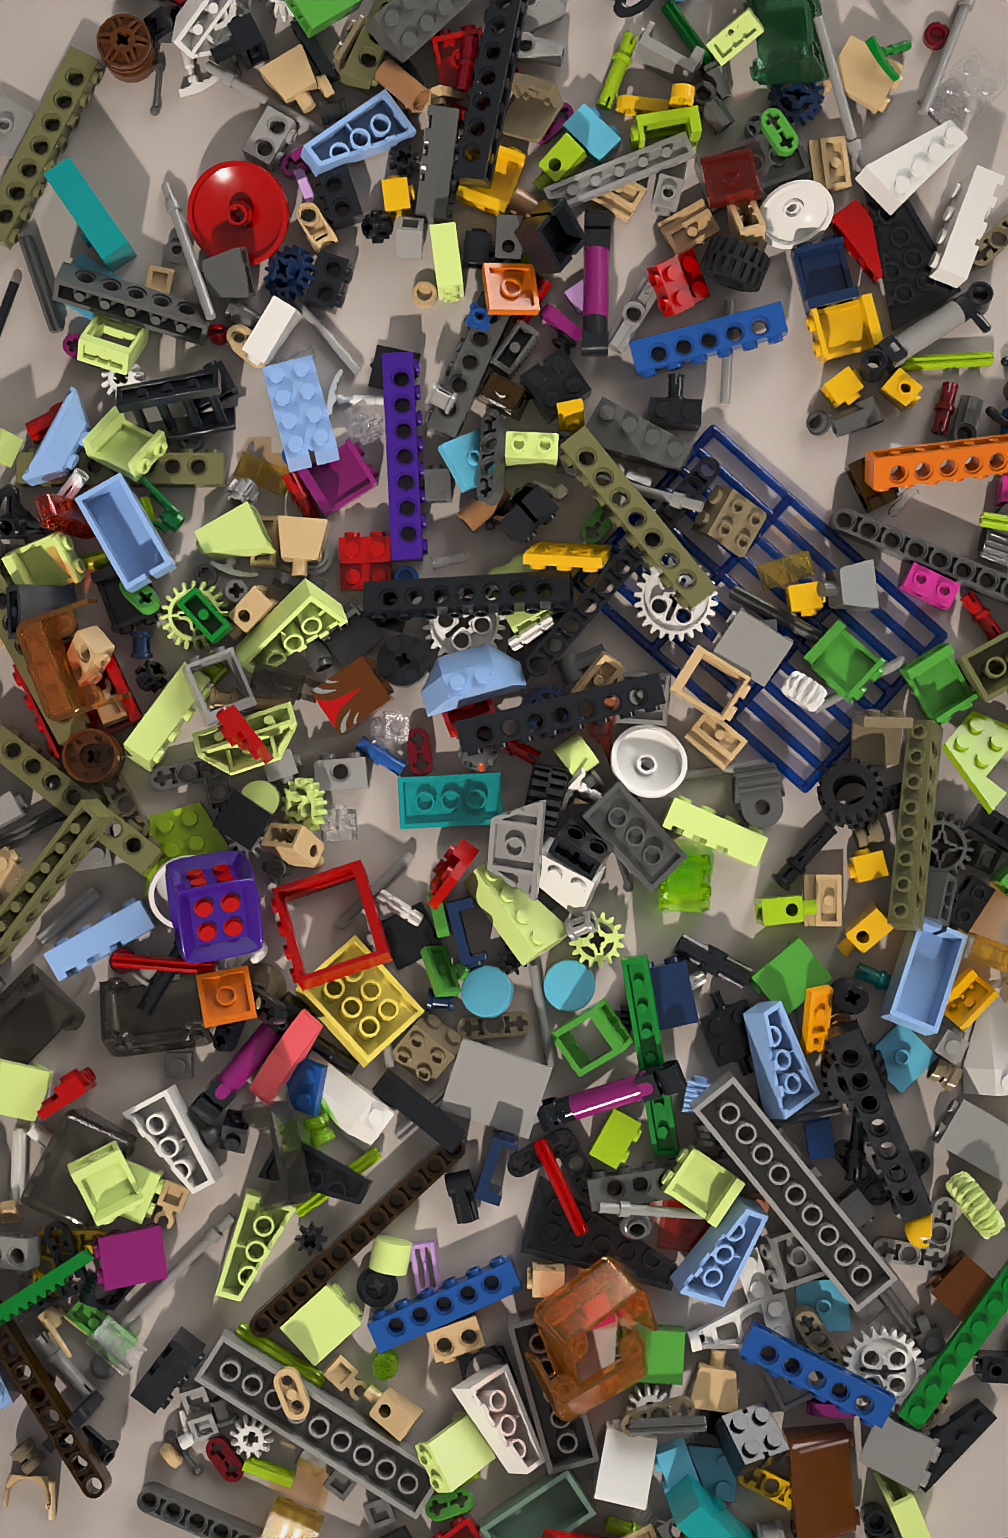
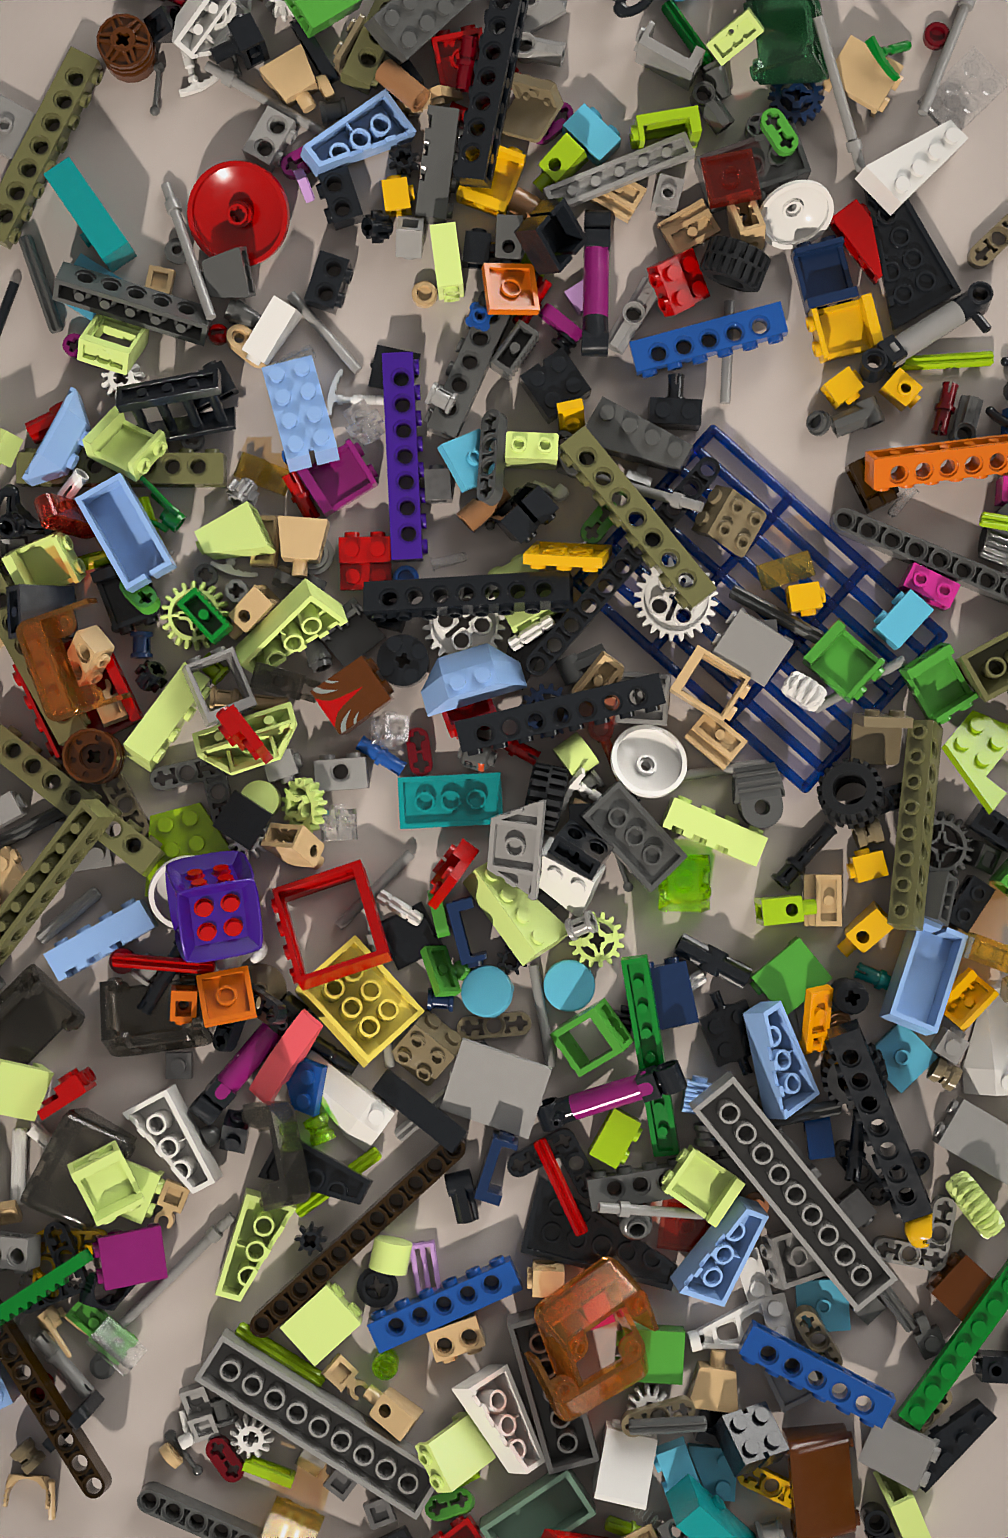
black bracket [79,1426,119,1466] -> none
black wedge [130,1326,206,1414] -> none
dark grey plate [261,855,292,884] -> none
dark blue gear [263,245,316,302] -> none
tan plate [273,1366,311,1420] -> none
tan piece [297,202,339,256] -> none
black helmet [458,1345,518,1384] -> none
dark brown torso [476,372,531,421] -> none
lime pin [596,31,637,111] -> none
yellow beam [615,83,695,117] -> none
magenta beam [806,1398,856,1418] -> none
tan plate [807,136,852,192] -> none
torso [816,559,879,612] -> none
white gear [841,1325,926,1412] -> none
white wedge [929,165,1005,288] -> none
red pin [959,590,1003,641] -> none
none -> orange brick [170,985,198,1025]
none -> medium azure brick [872,589,934,650]

